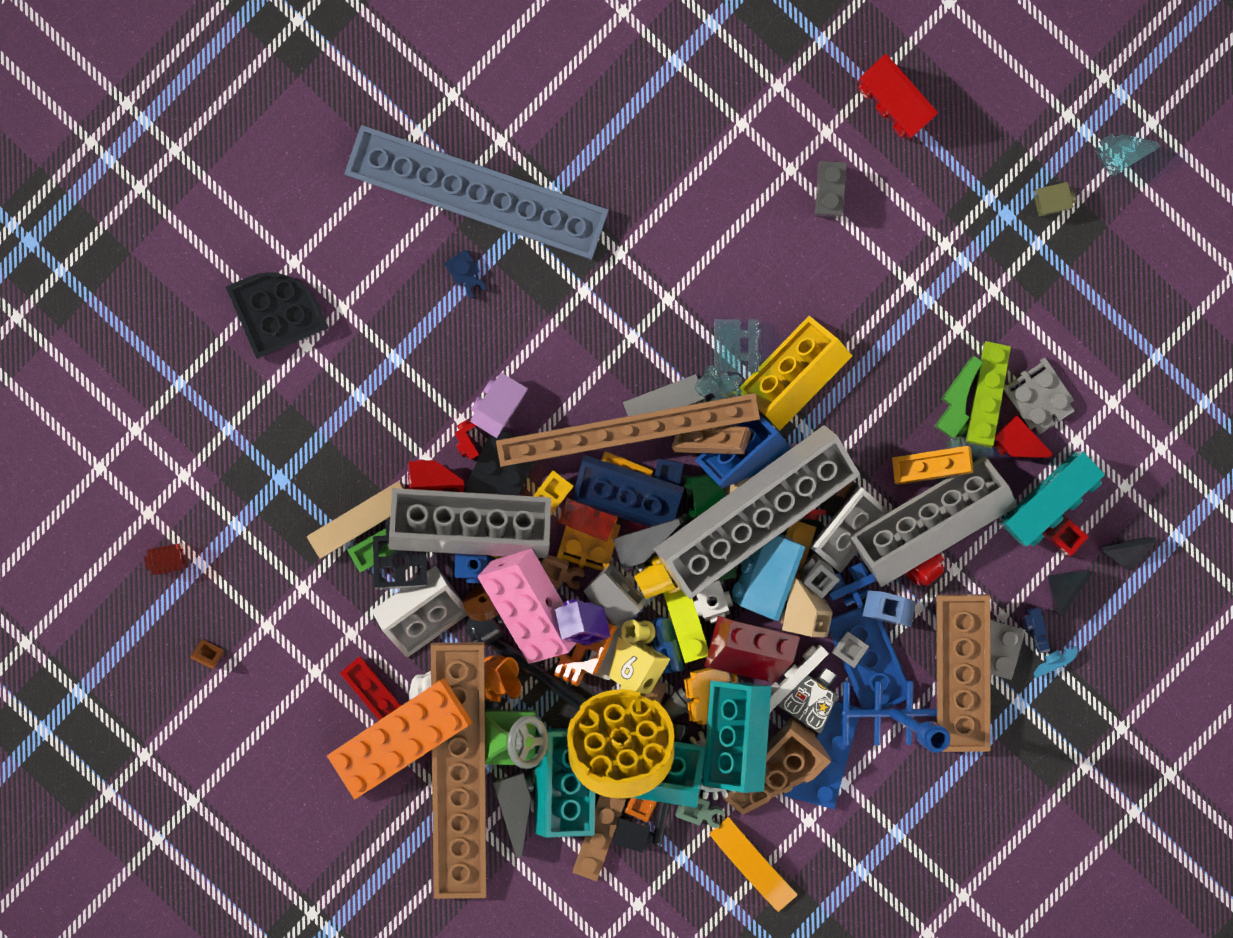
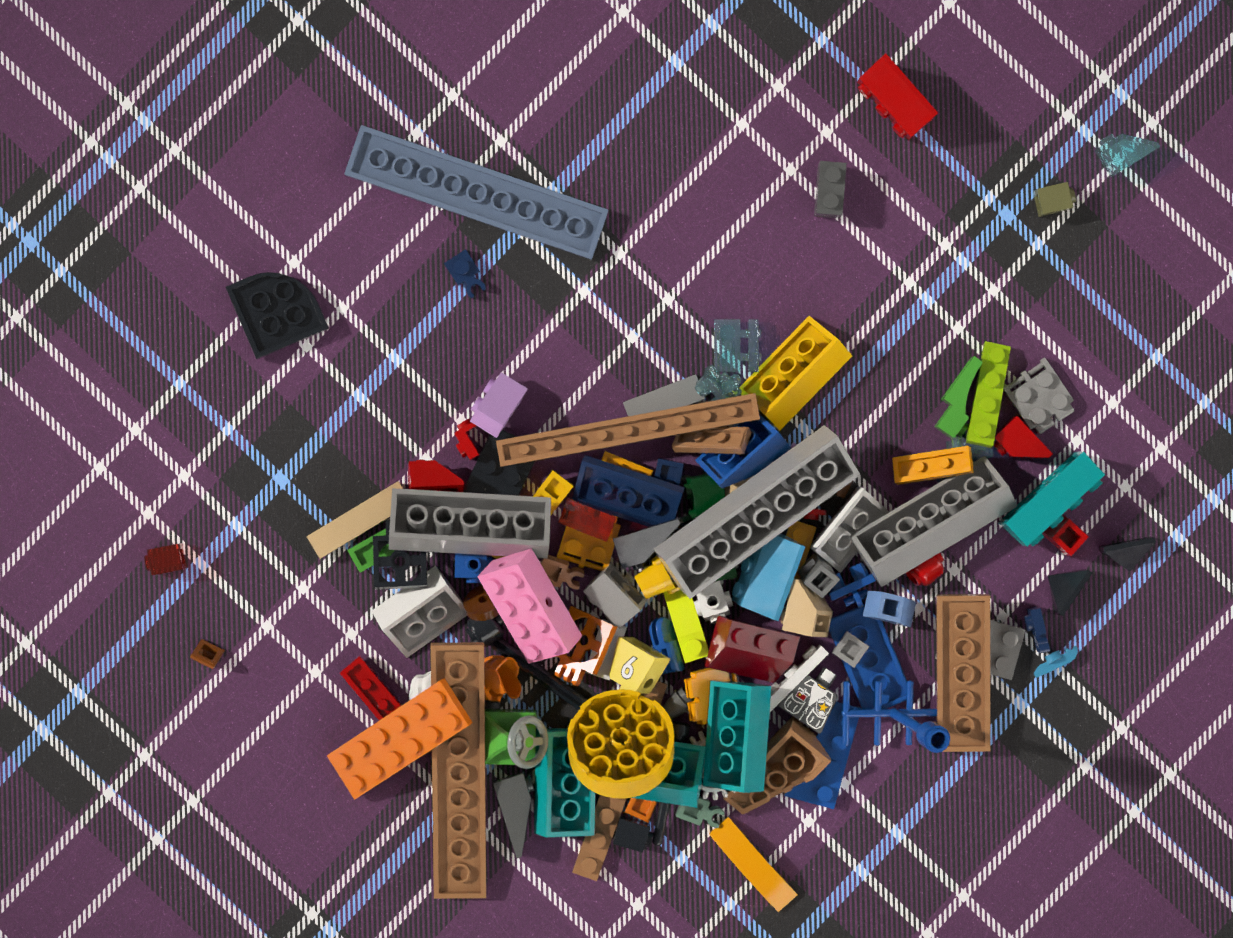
dark purple brick [555,599,611,645] -> none
light yellow bush [621,620,655,644] -> none

